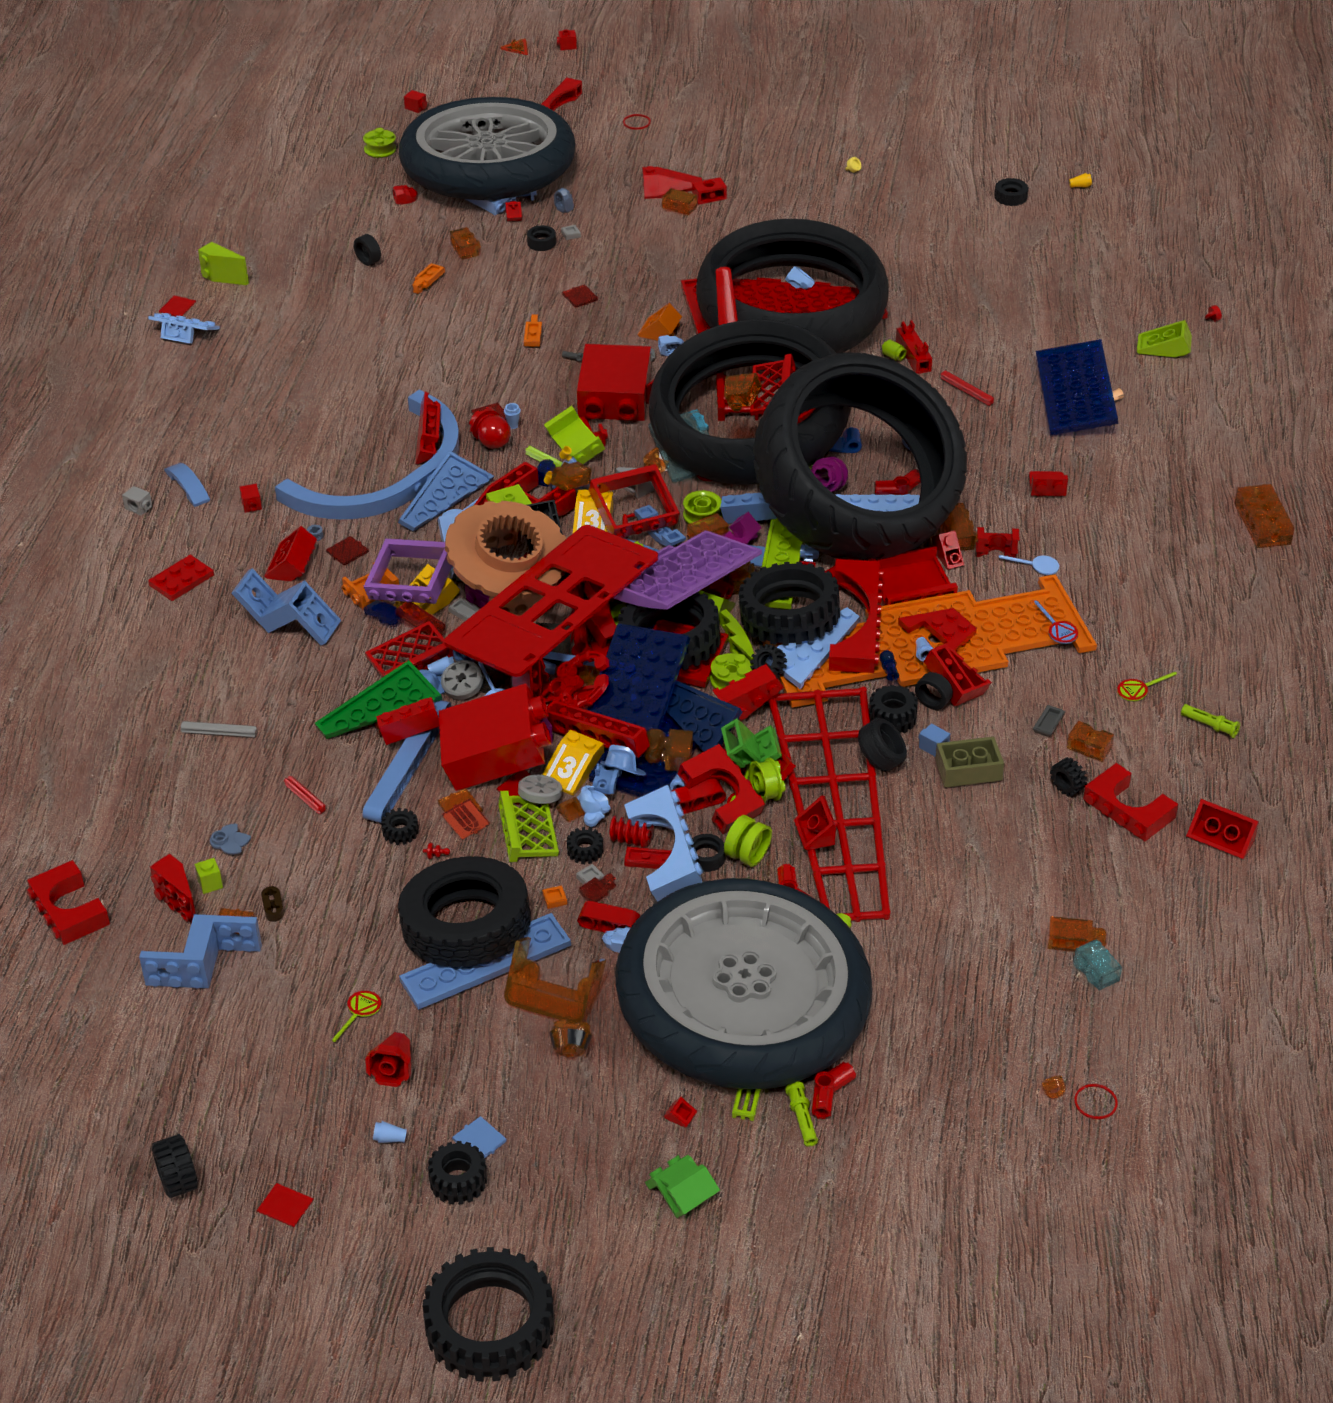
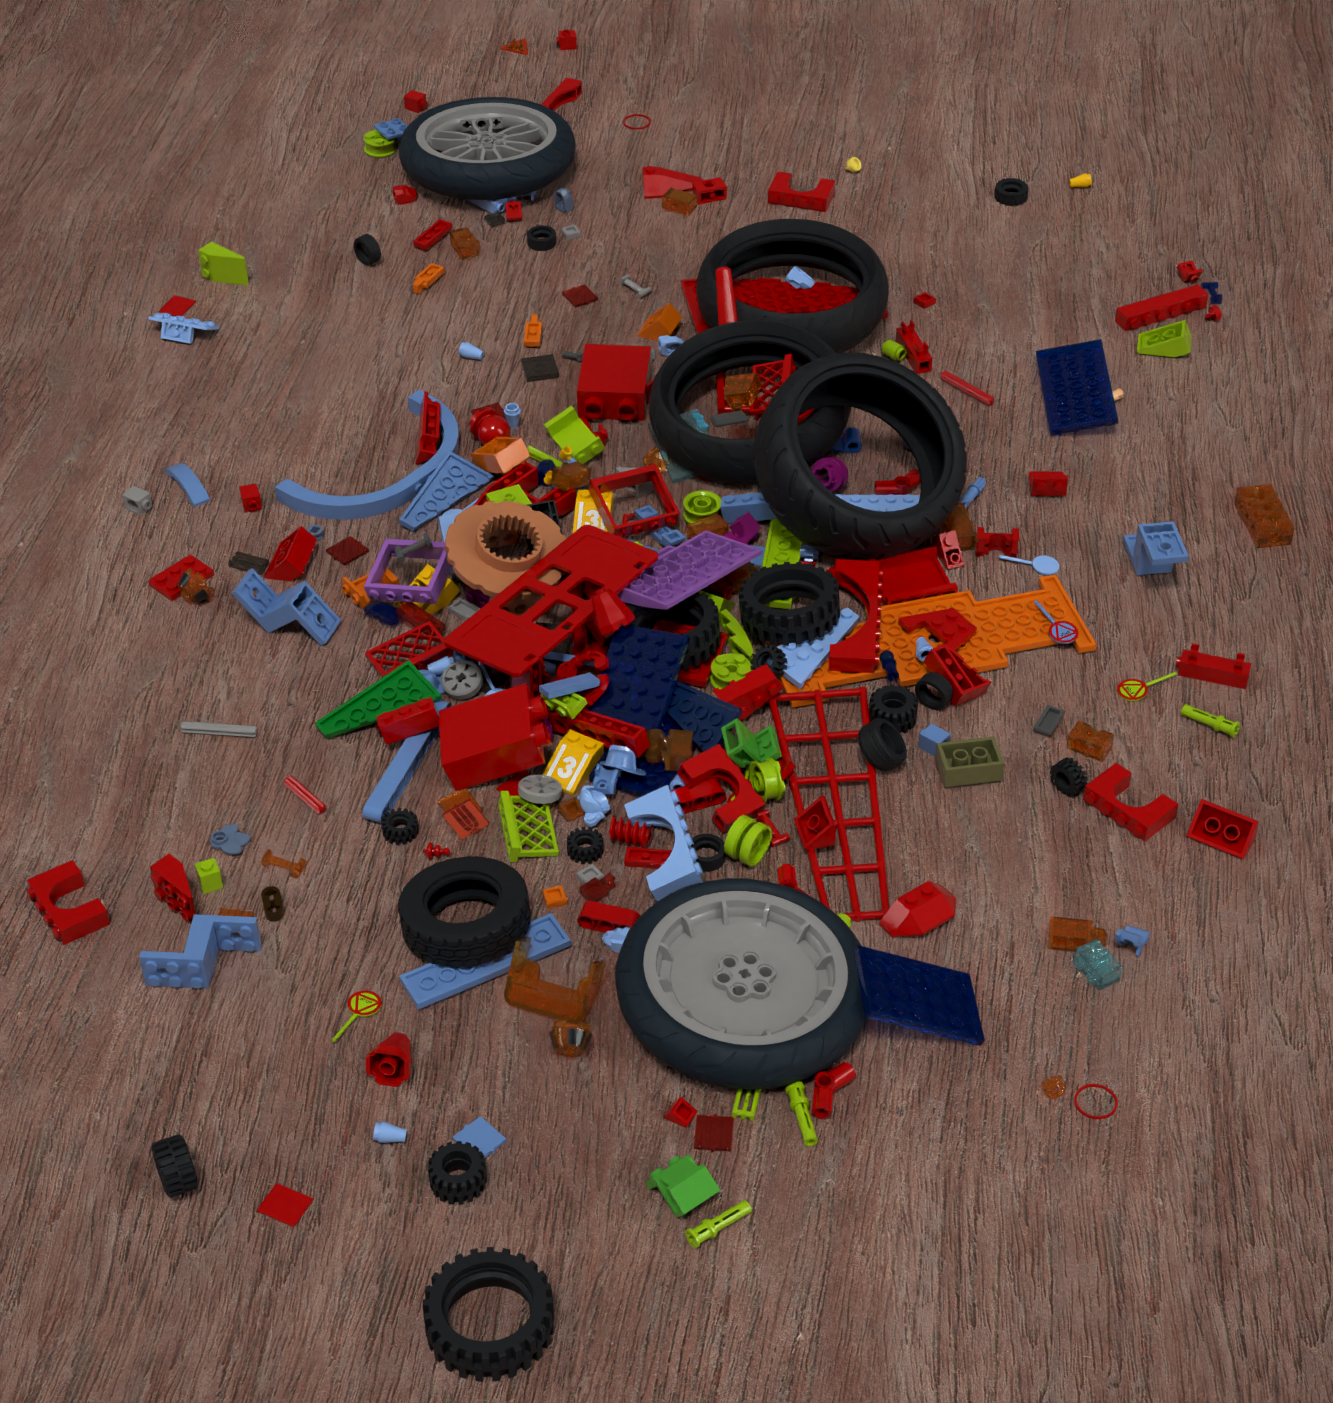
none -> clear orange cone [177,568,214,604]
none -> clear smoke tile [228,551,269,575]
none -> clear orange piece [262,849,307,879]
none -> medium blue bracket [374,118,408,140]
none -> dark grey piece [394,533,433,563]
none -> red plate [413,219,453,250]
none -> light blue cone [459,342,484,360]
none -> orange brick [471,437,530,474]
none -> clear smoke tile [484,212,505,228]
none -> clear smoke tile [521,354,559,382]
none -> medium blue tile [539,673,600,699]
none -> lime bracket [541,693,588,720]
none -> red cone [592,587,636,636]
none -> light grey piece [620,274,652,299]
none -> lime pin [685,1200,752,1249]
none -> clear red piece [694,1114,734,1152]
none -> dark grey tile [710,410,749,427]
none -> red piece [756,809,790,847]
none -> red arch [768,171,836,212]
none -> clear blue plate [854,945,985,1046]
none -> red wedge [879,881,956,938]
none -> red tile [913,292,936,309]
none -> medium blue axle [954,477,986,514]
none -> red brick [1115,284,1209,331]
none -> medium blue piece [1115,925,1151,956]
none -> medium blue bracket [1123,521,1189,575]
none -> red brick [1175,643,1251,690]
none -> red bracket [1177,260,1203,283]
none -> clear blue piece [1201,282,1222,304]

